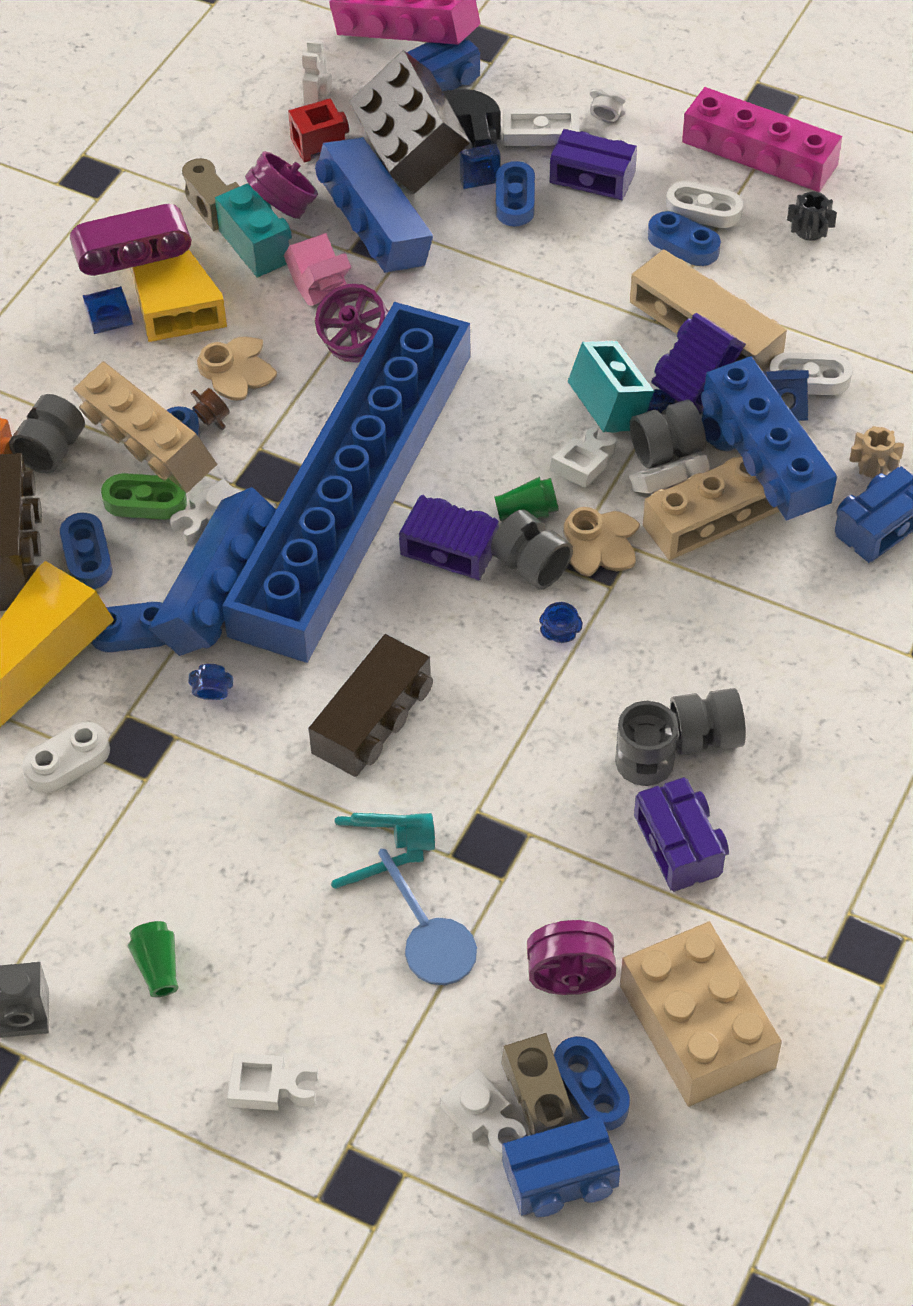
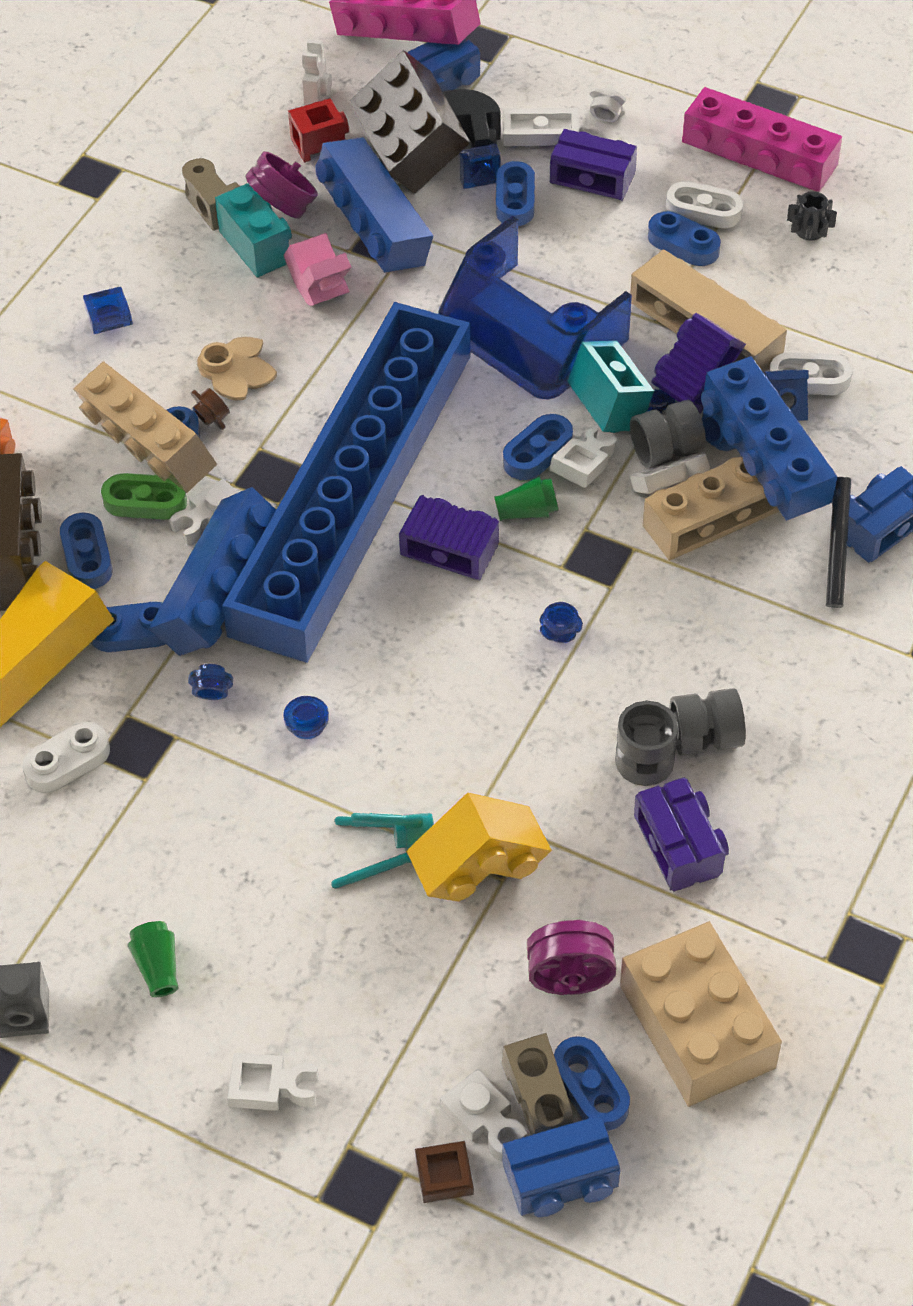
dark grey wheel [9,394,85,474] -> none
magenta beam [70,204,192,276] -> none
yellow slope [130,249,227,342] -> none
dark brown brick [308,634,433,777] -> none
magenta wheel [315,284,389,363] -> none
medium blue piece [378,849,477,985] -> none
dark grey wheel [491,510,573,590] -> none
tan plate [563,507,640,576] -> none
tan gear [849,426,904,478] -> none
none -> clear blue plate [283,696,329,739]
none -> yellow brick [406,792,552,902]
none -> reddish brown tile [415,1141,474,1203]
none -> clear blue windscreen [438,216,632,399]
none -> blue plate [503,414,573,480]
none -> black bar [826,477,851,608]

